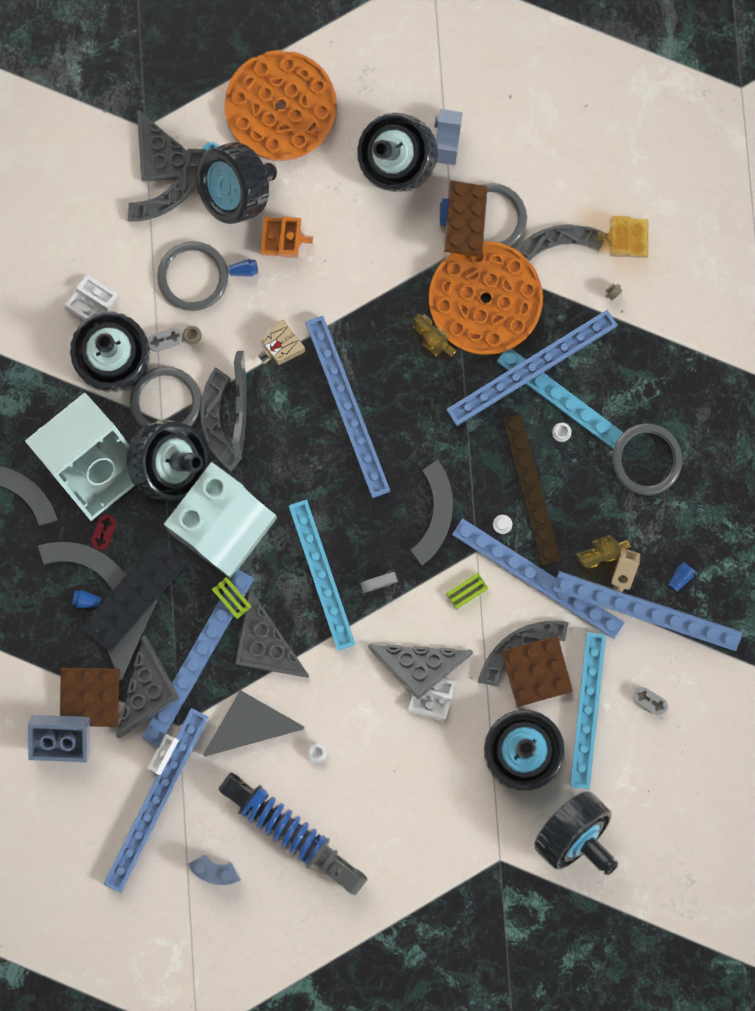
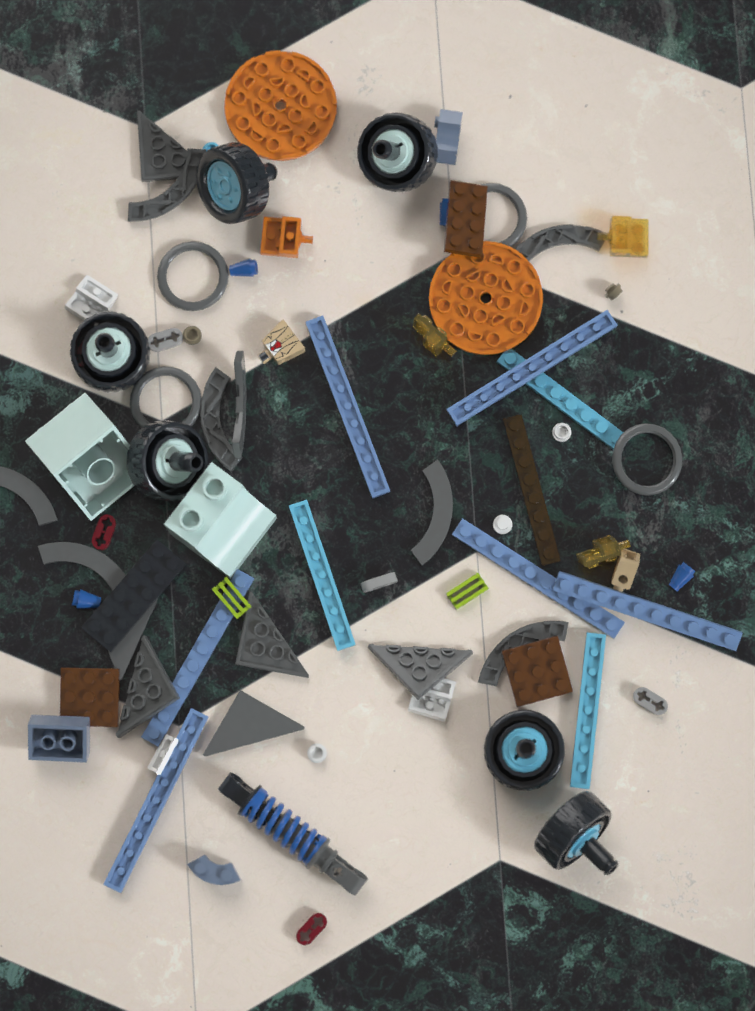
none -> dark red beam [296,913,327,945]

